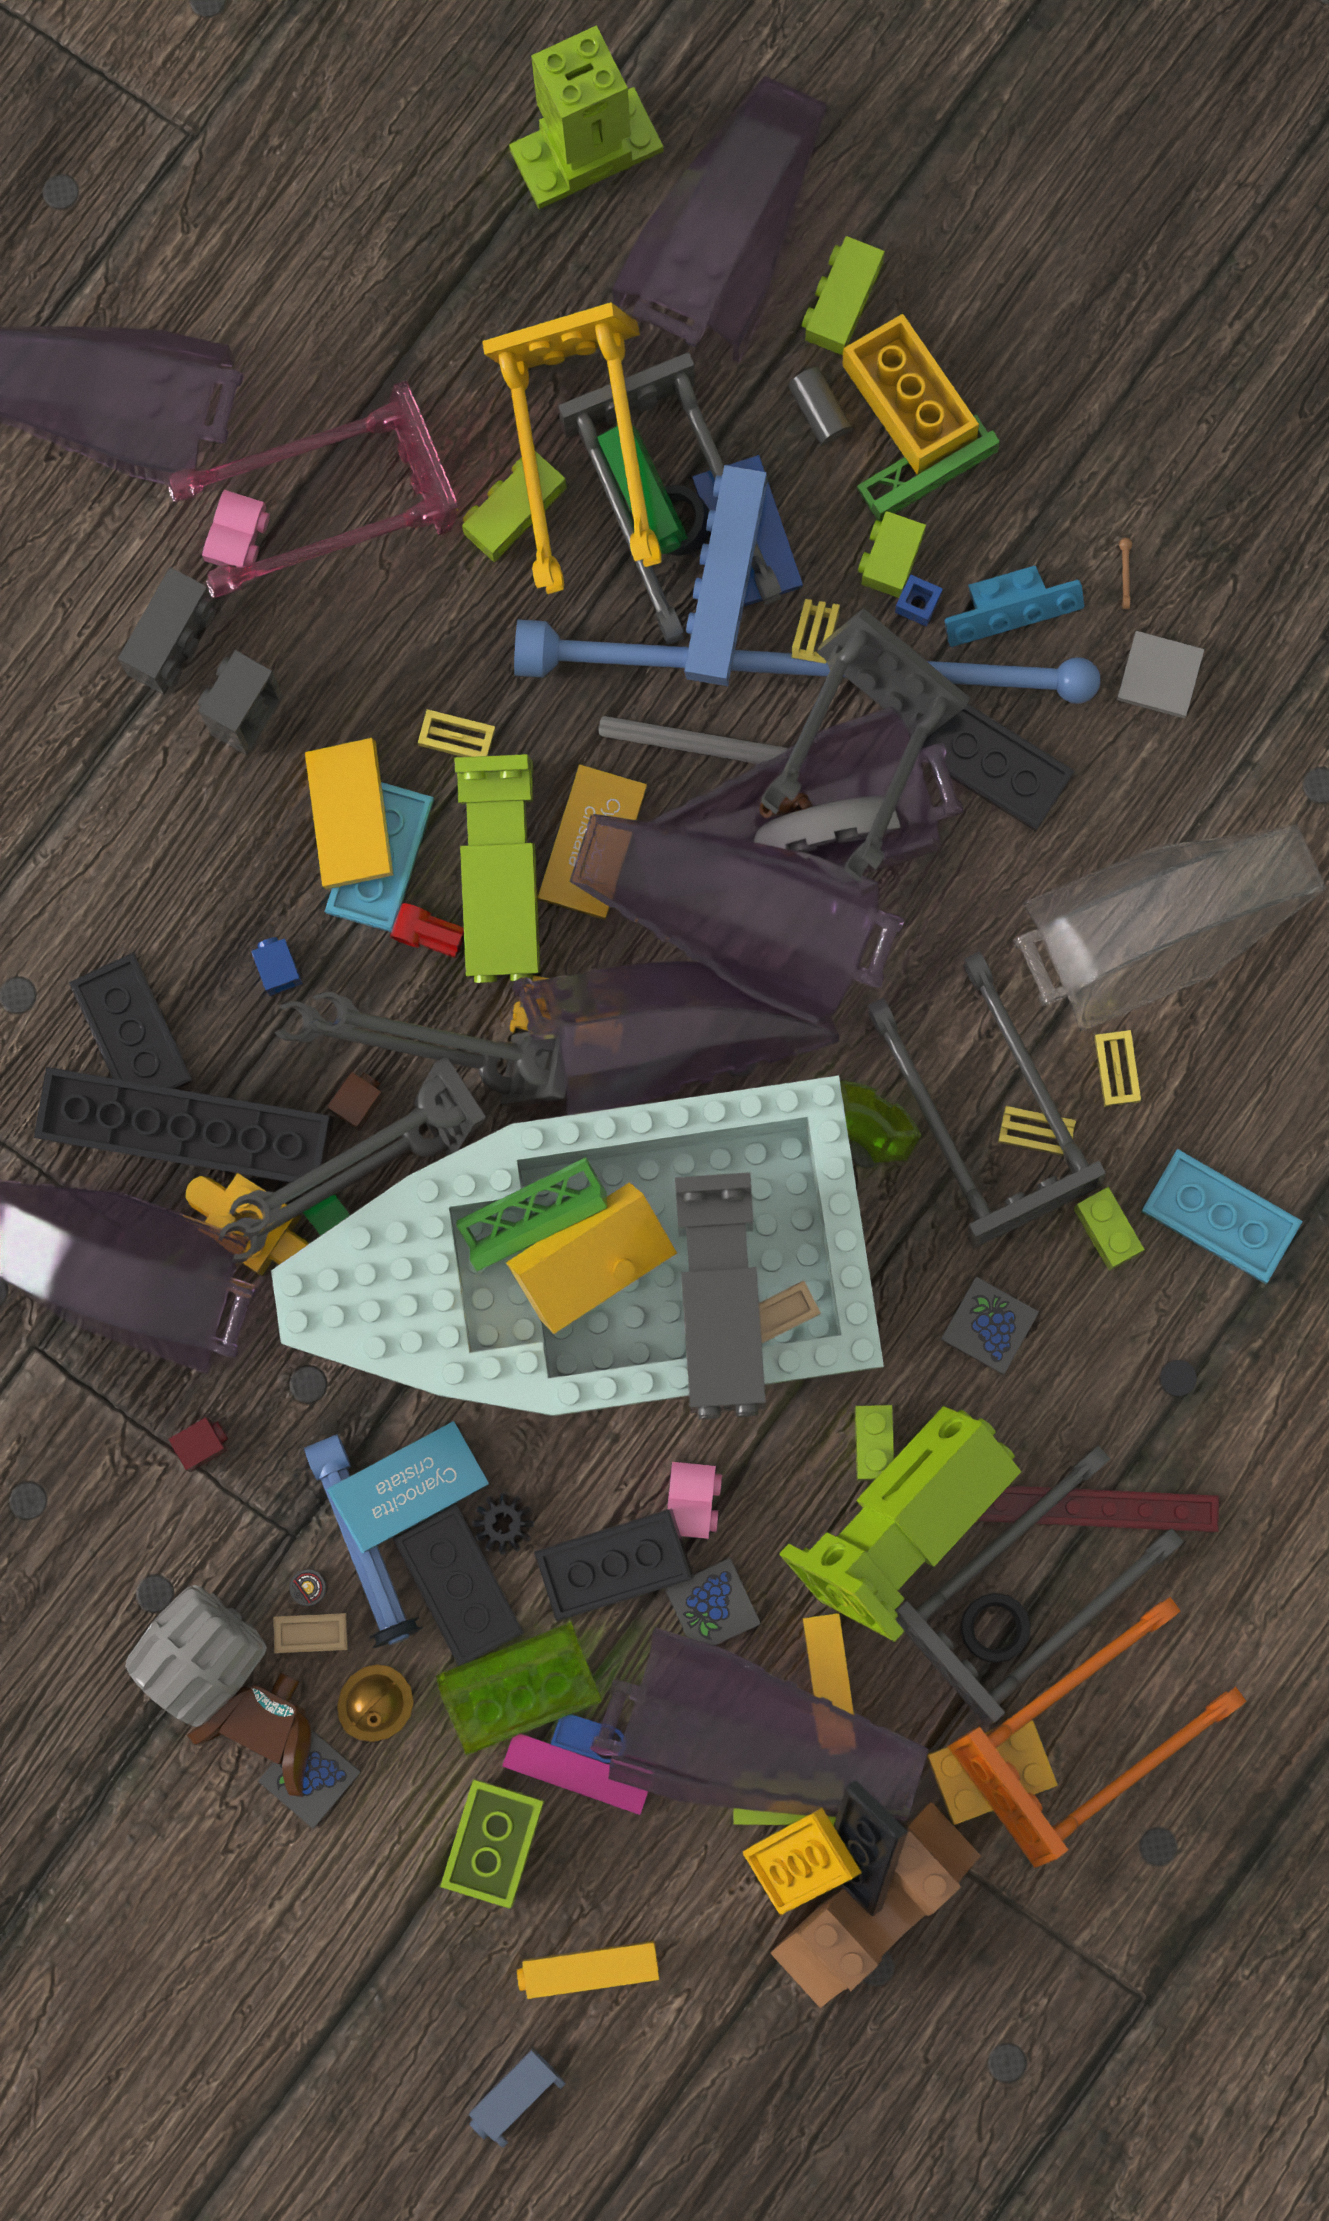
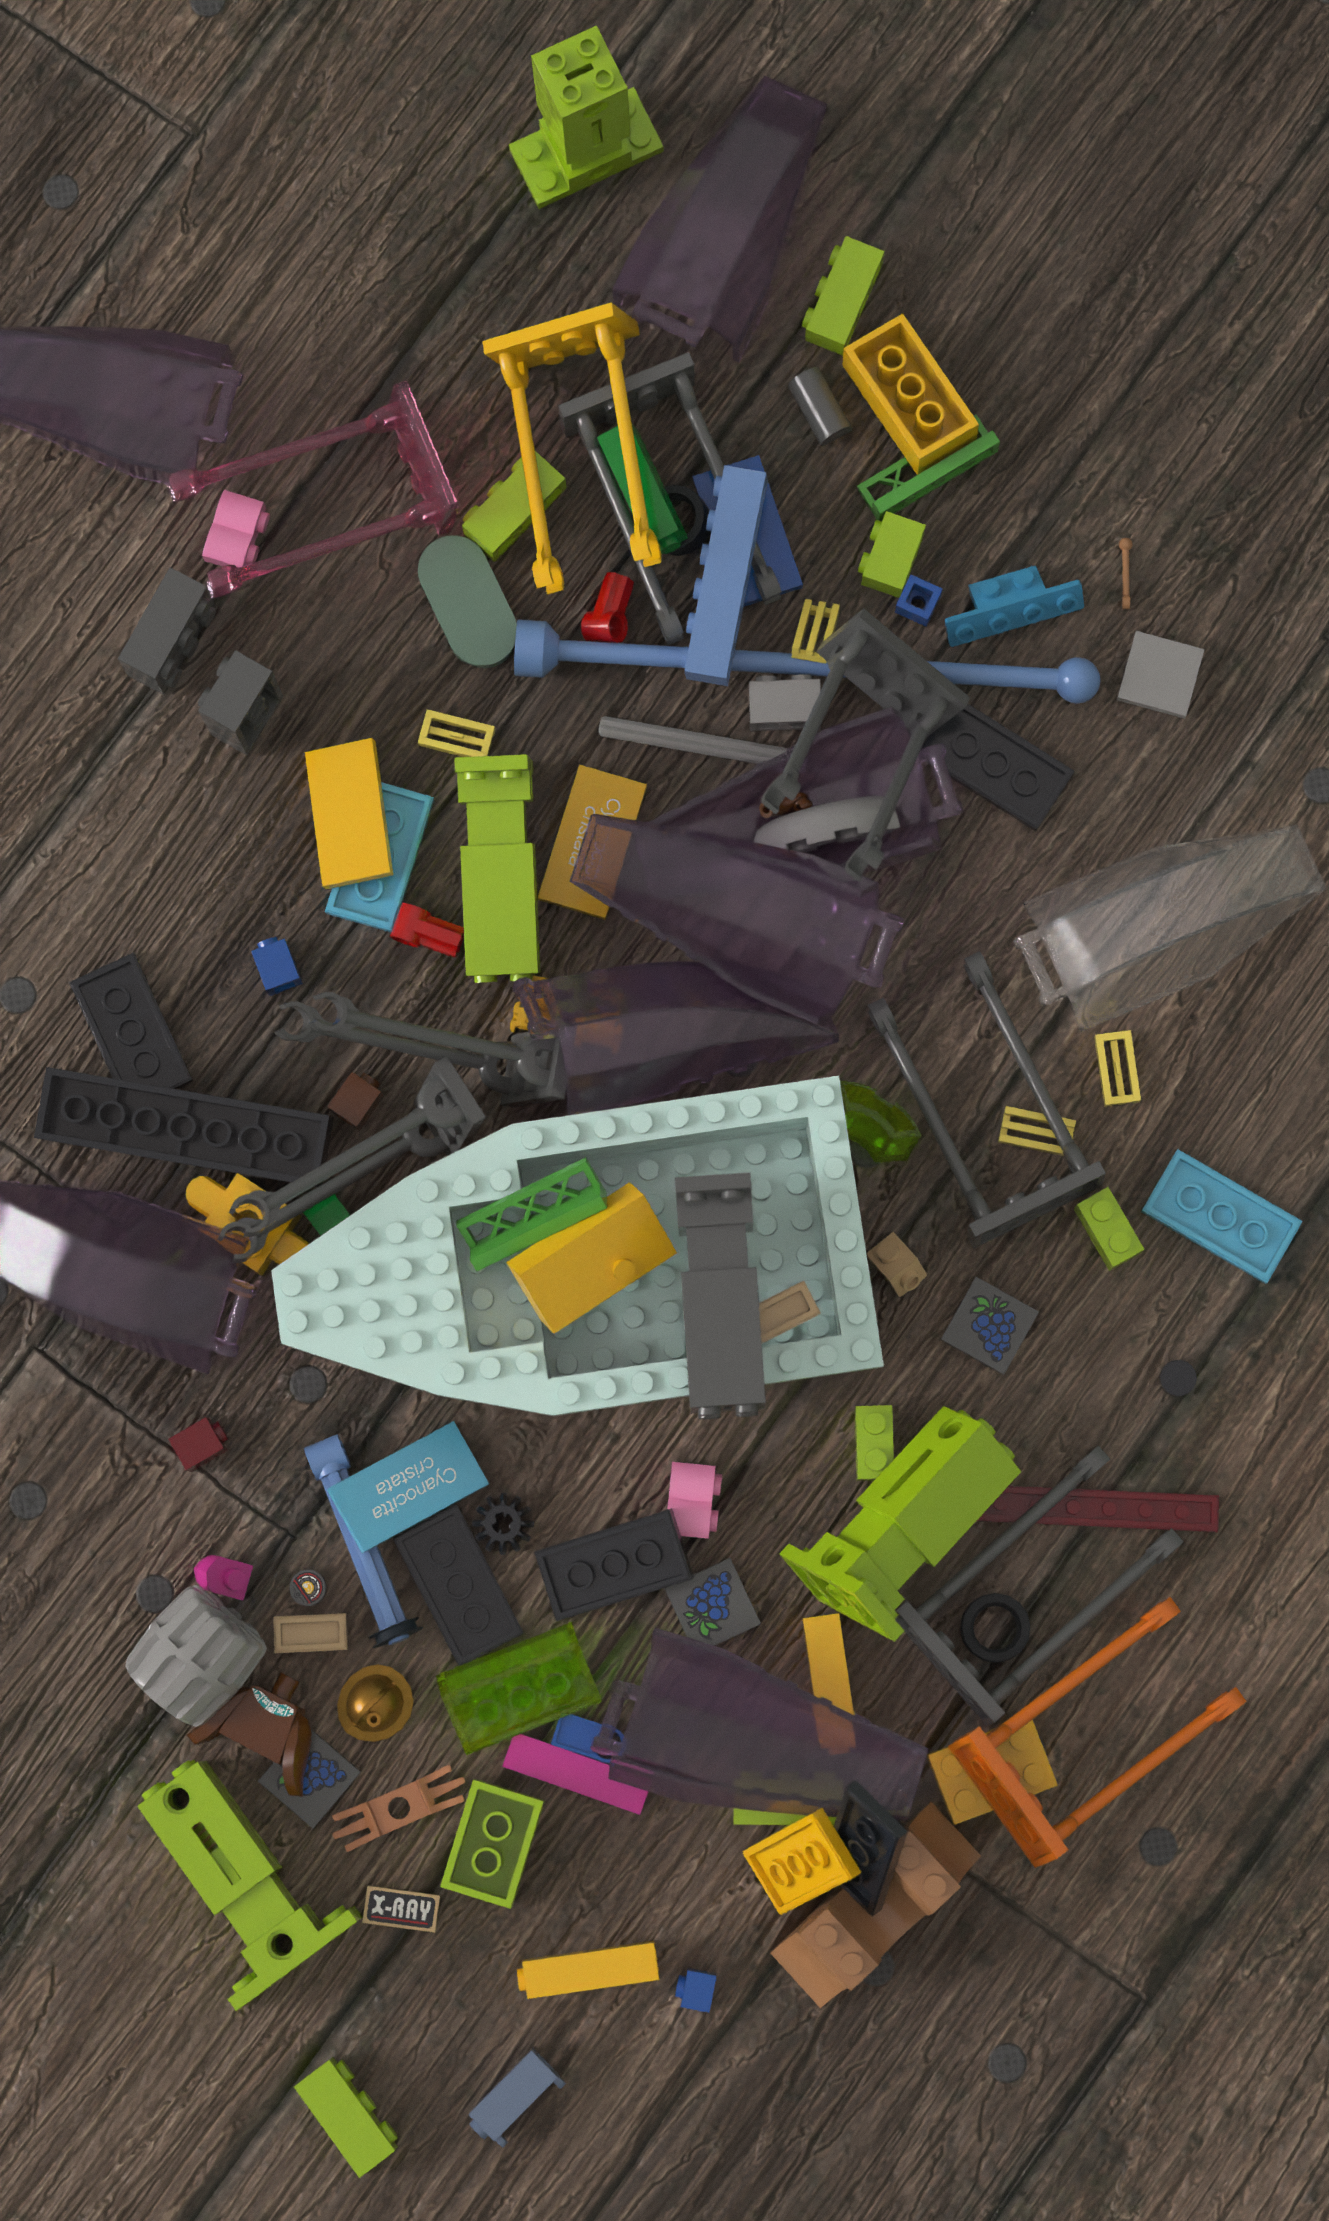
none -> lime brick [137,1759,363,2011]
none -> dark pink plate [194,1555,253,1600]
none -> lime brick [294,2057,398,2178]
none -> nougat piece [332,1764,466,1852]
none -> tile [362,1885,441,1933]
none -> sand green tile [418,535,517,668]
none -> red piece [581,572,634,643]
none -> blue plate [675,1968,717,2013]
none -> light grey brick [749,674,821,731]
none -> tan bracket [866,1232,927,1297]

